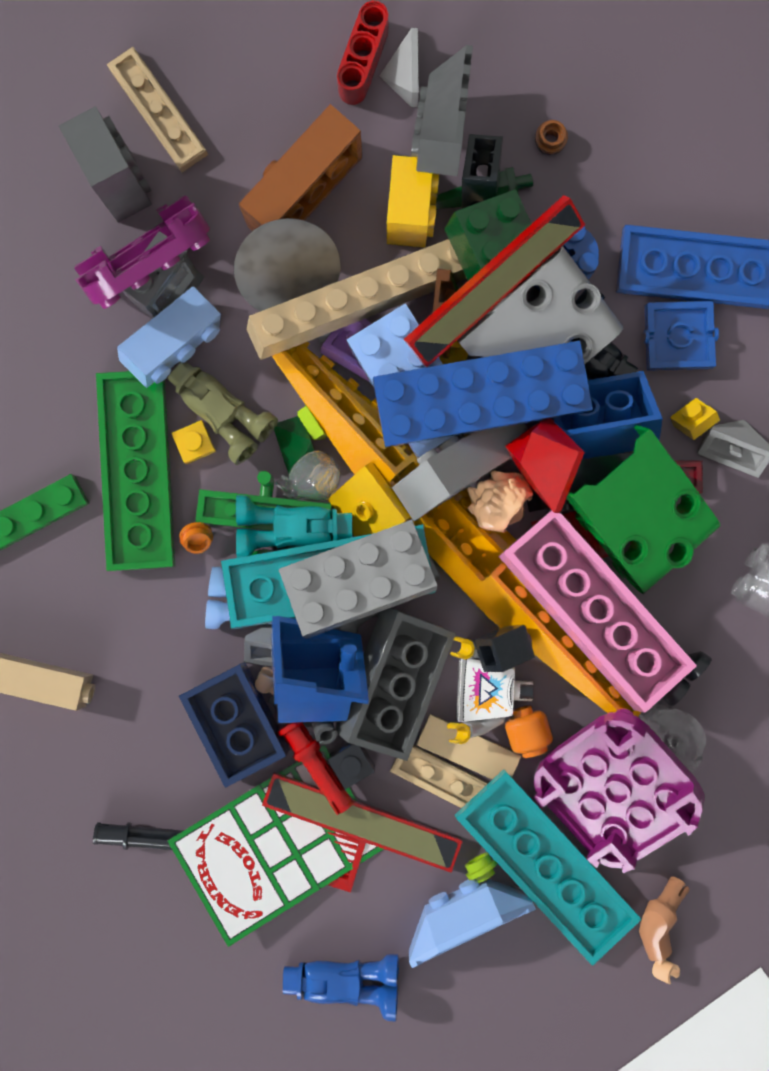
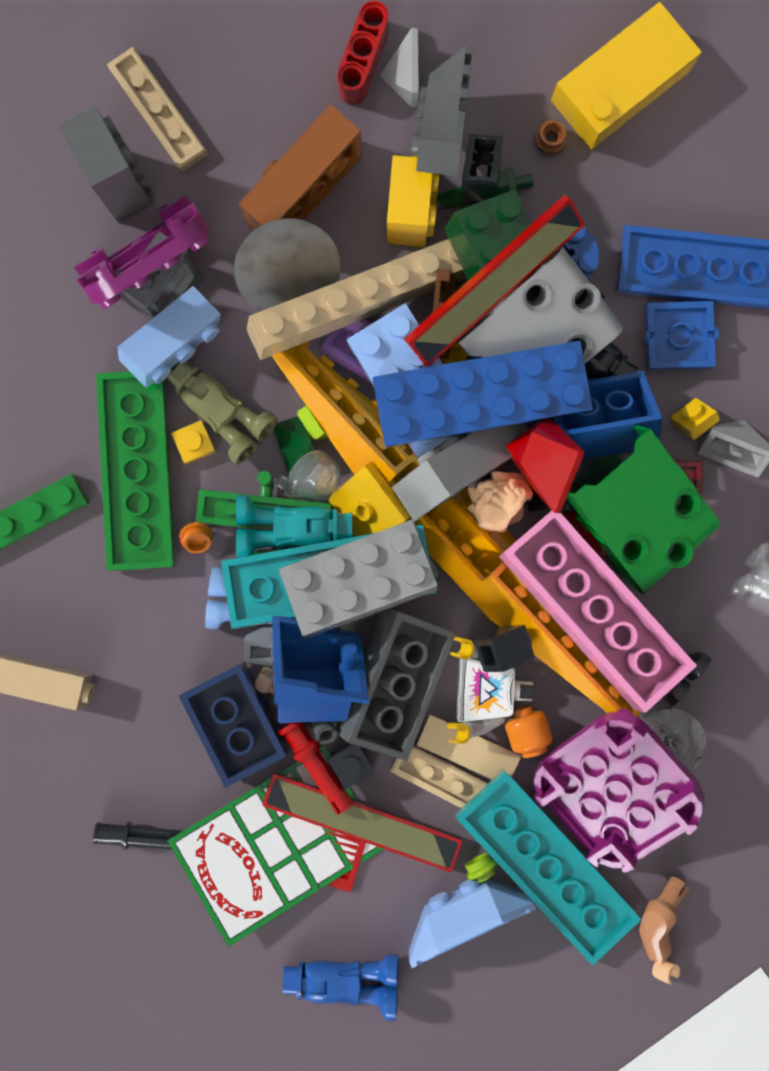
none -> yellow brick [551,2,702,150]

